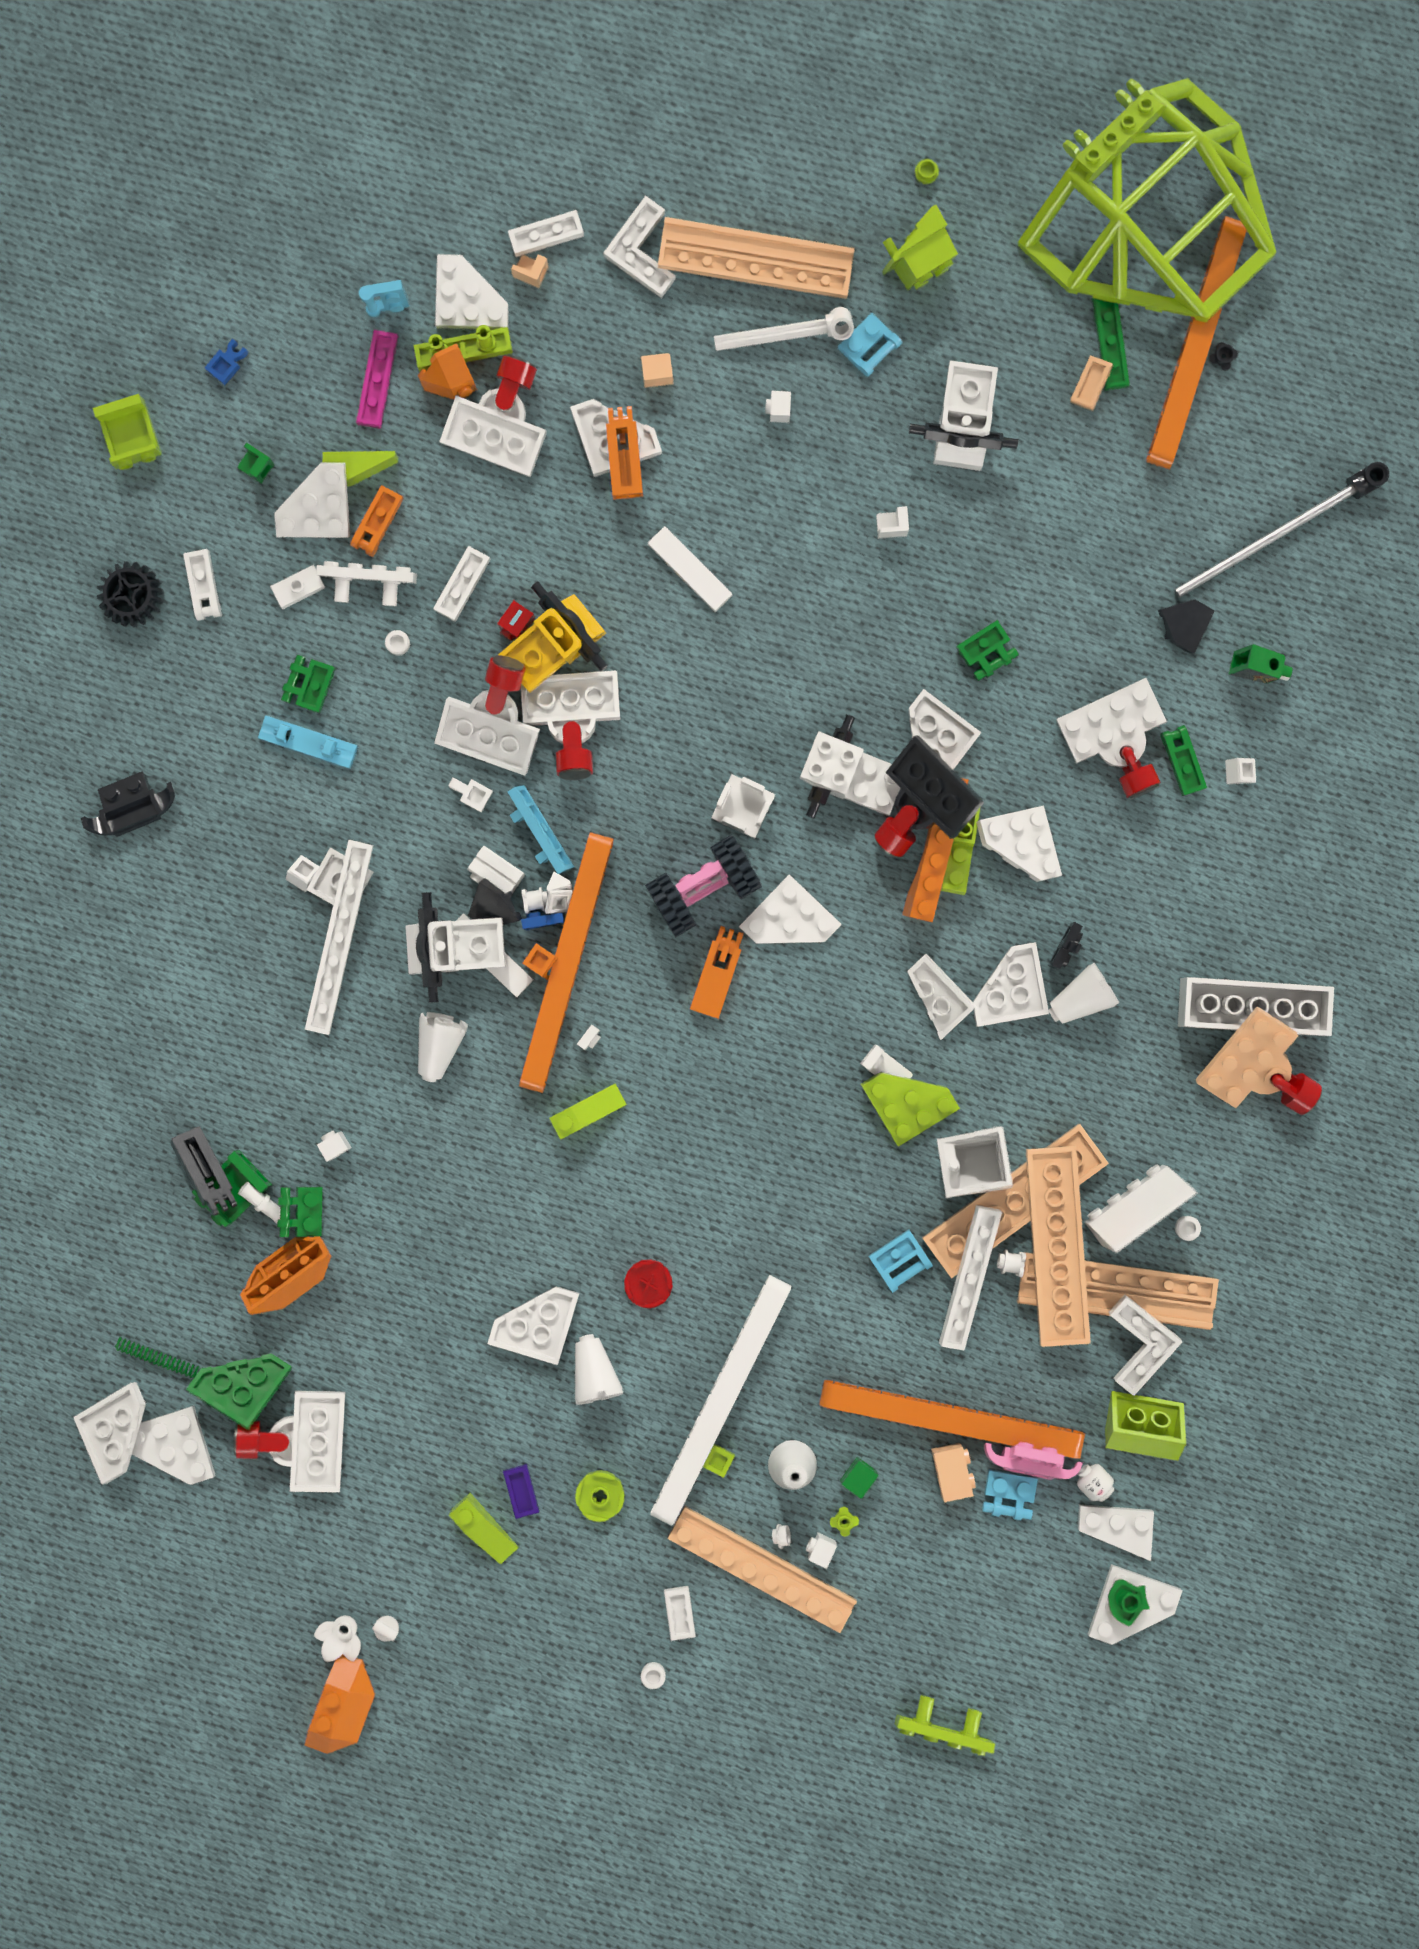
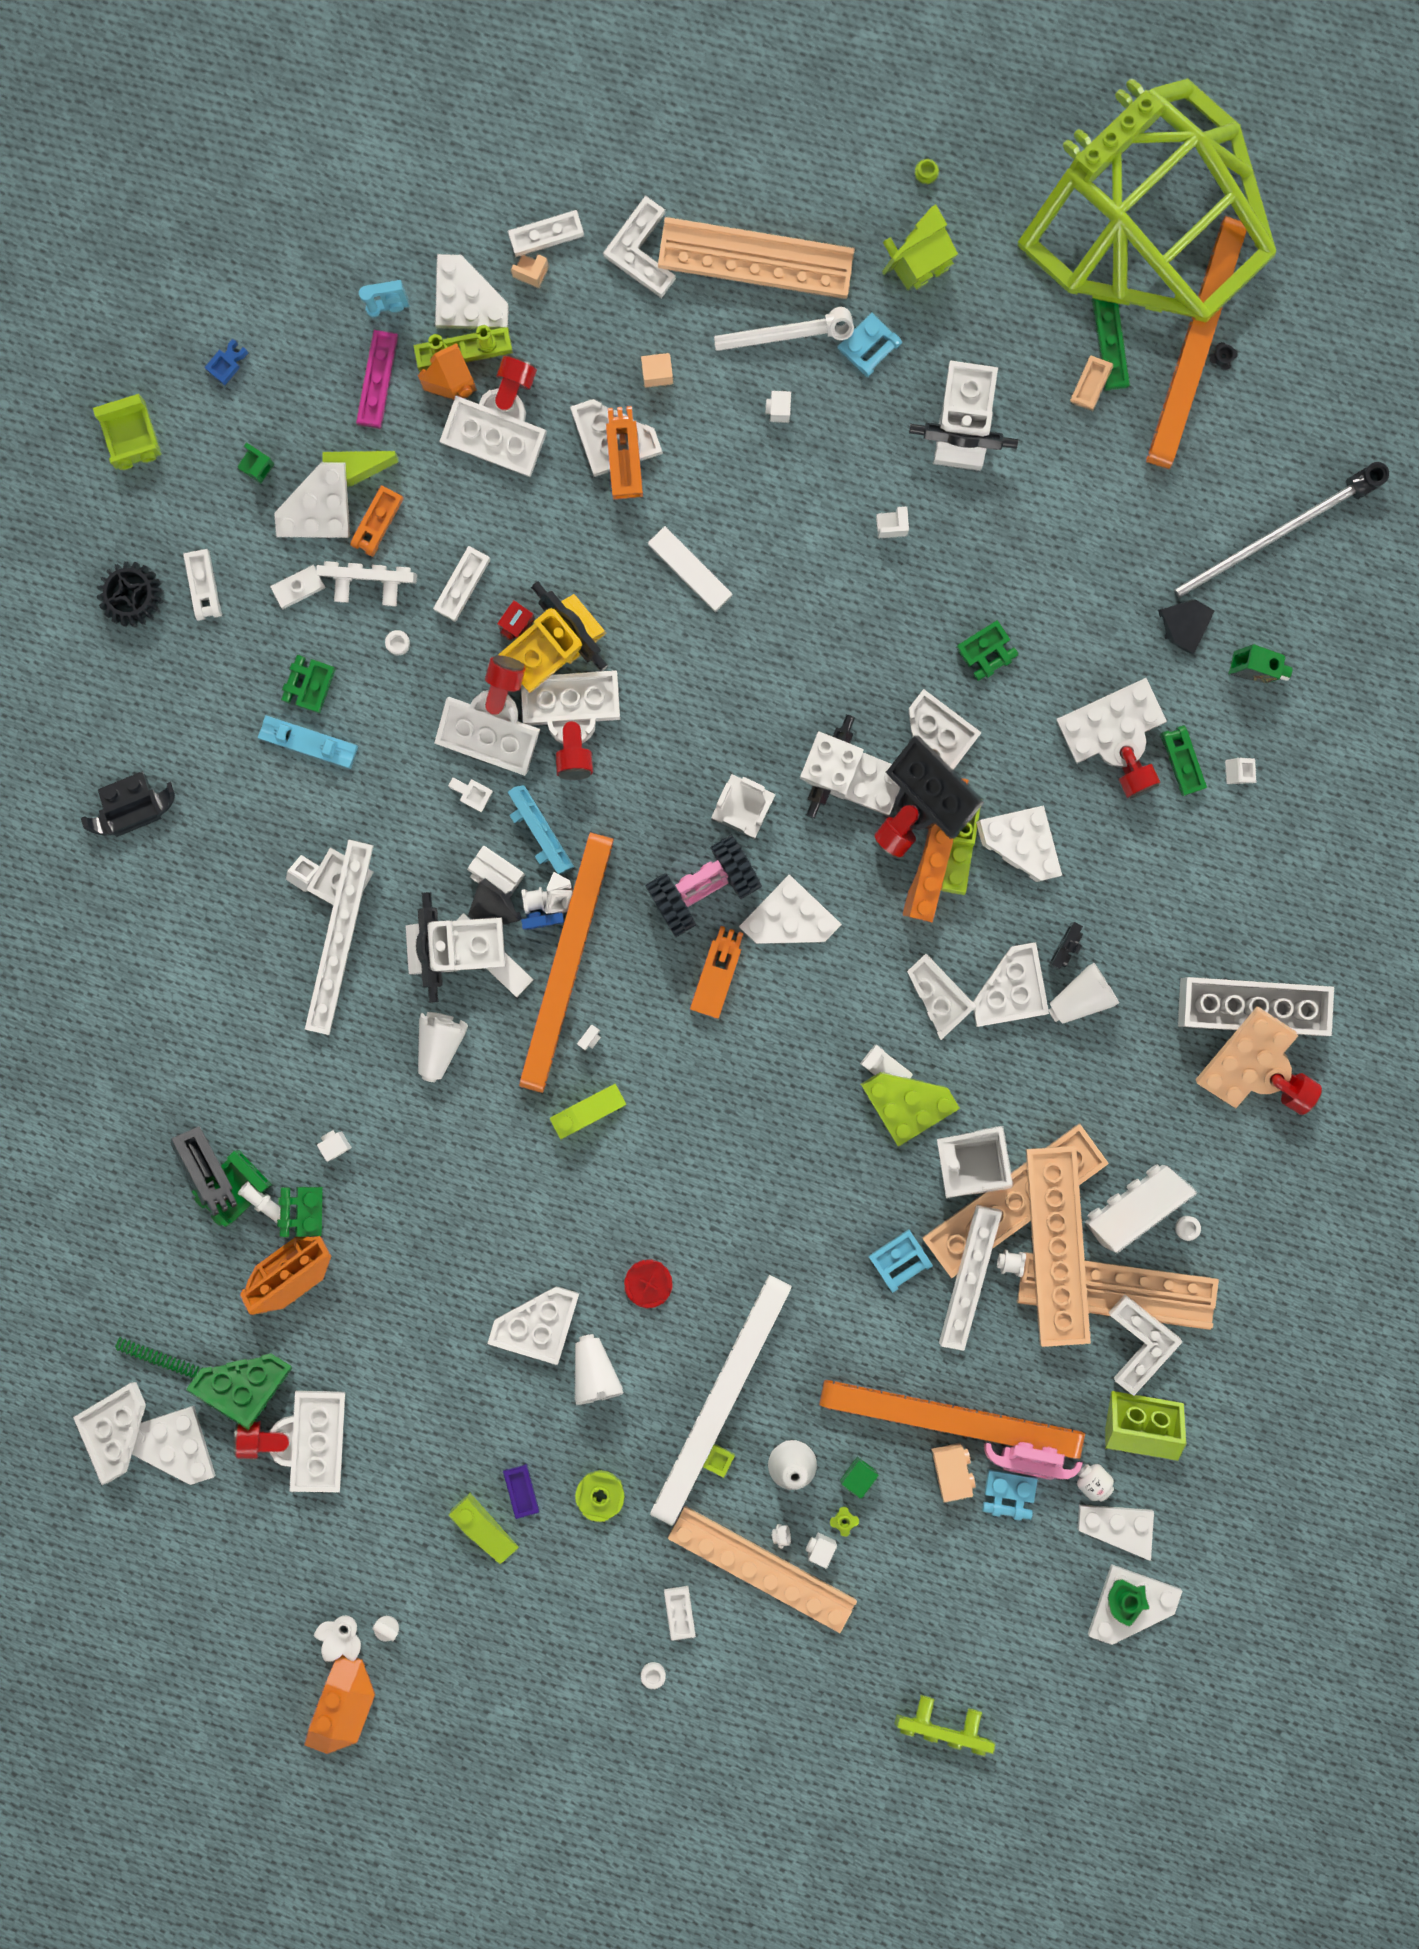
orange panel [522,943,557,980] -> none

